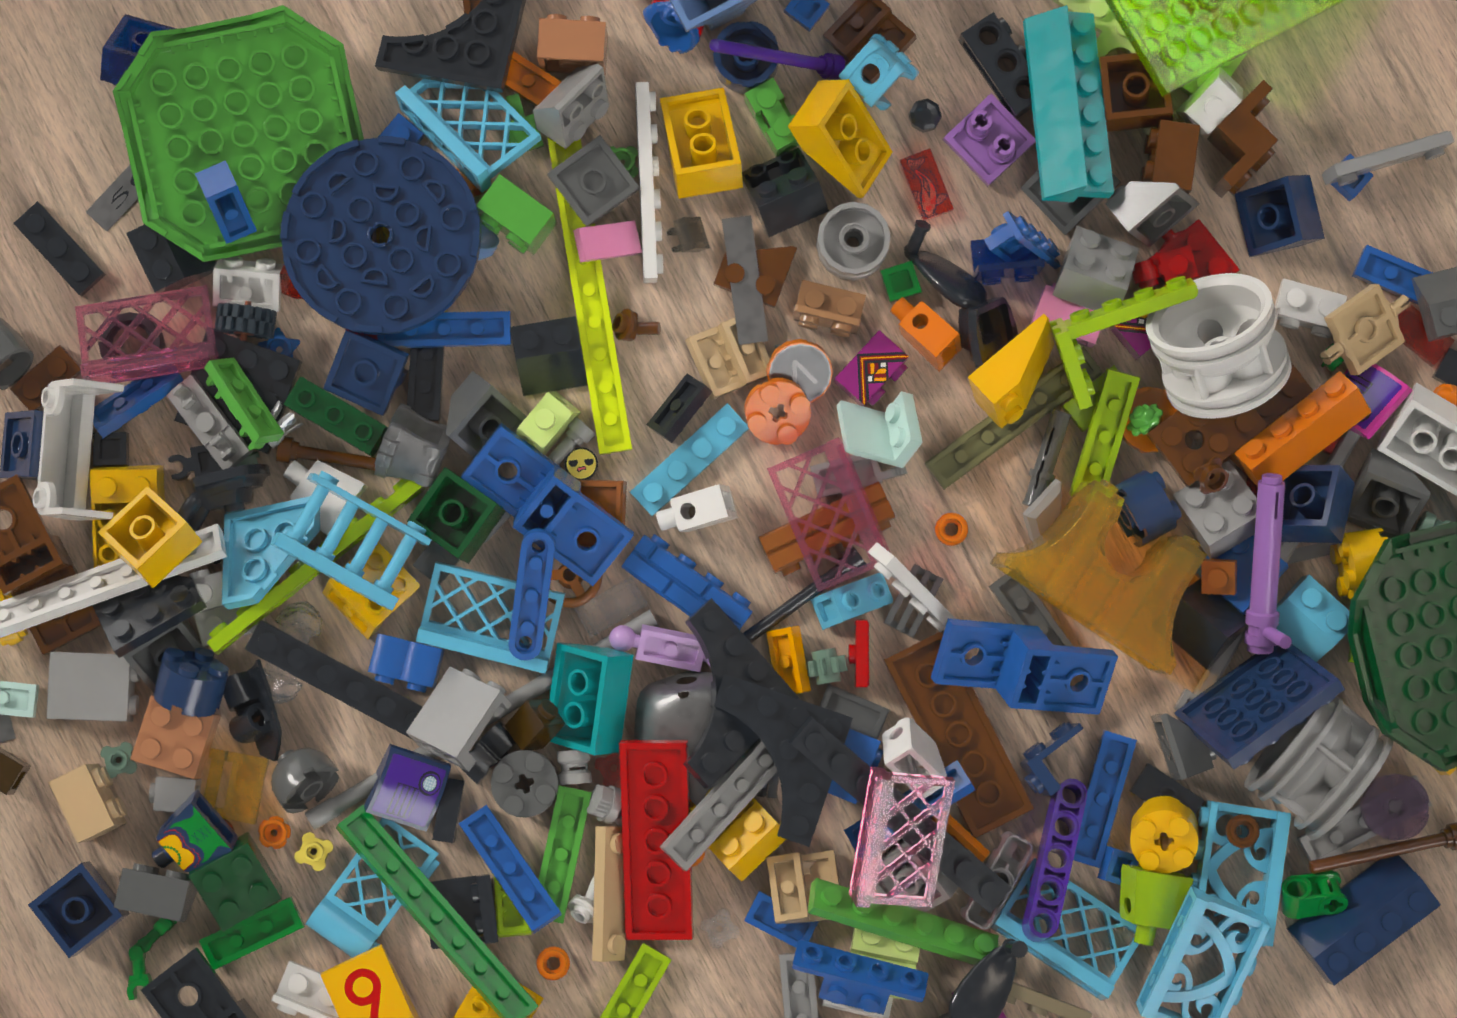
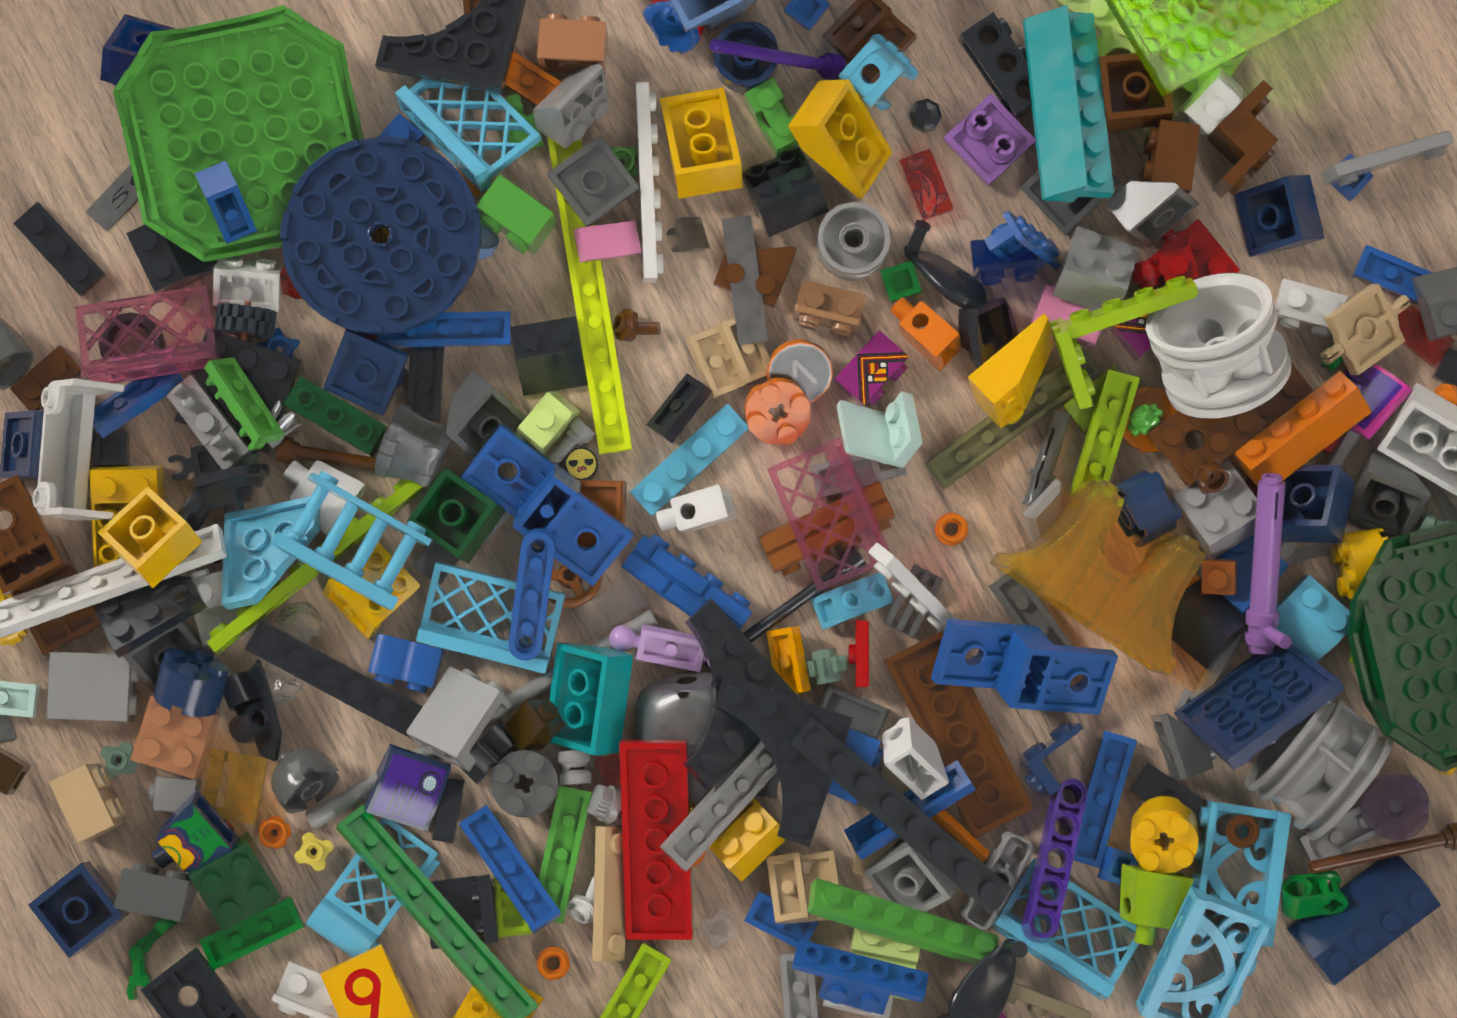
clear pink fence [849,767,955,908] -> none

